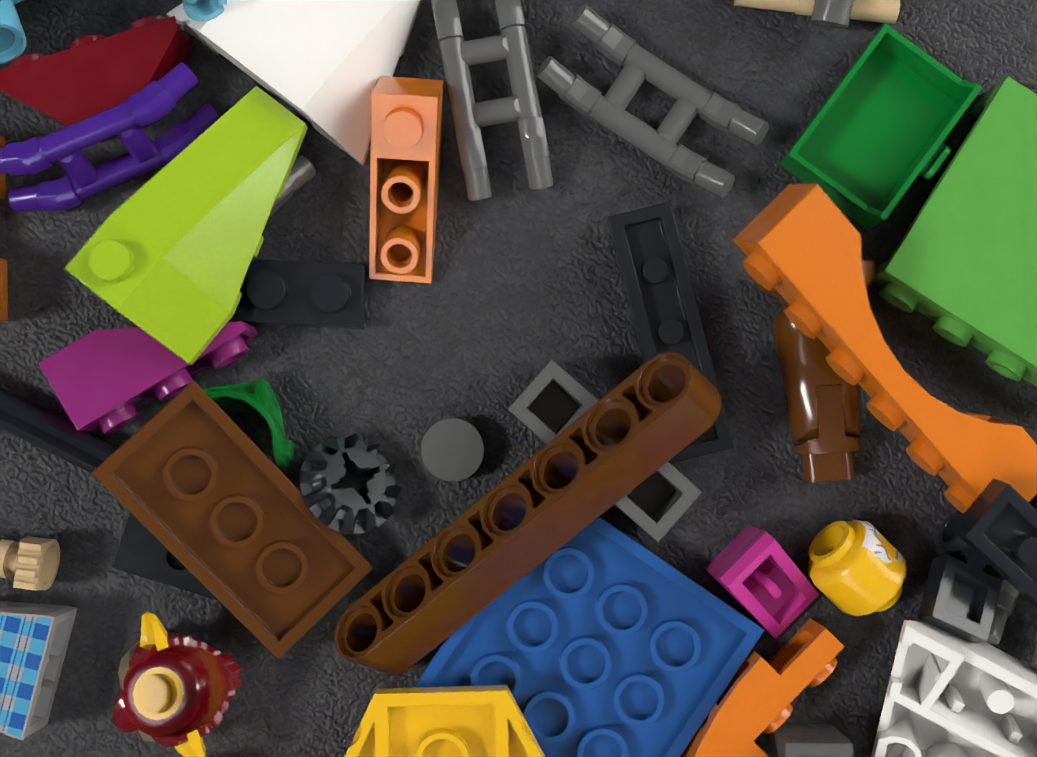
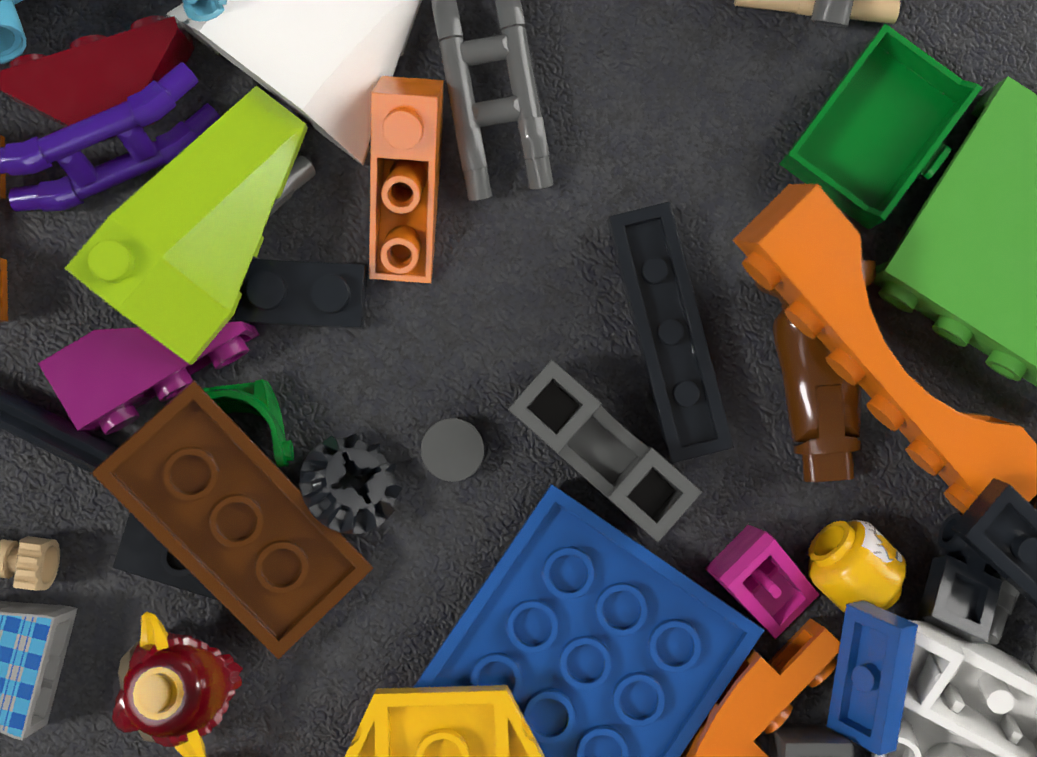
reddish brown beam [334,352,721,676] -> none
dark grey piece [536,4,769,198] -> none
none -> blue plate [827,600,918,756]

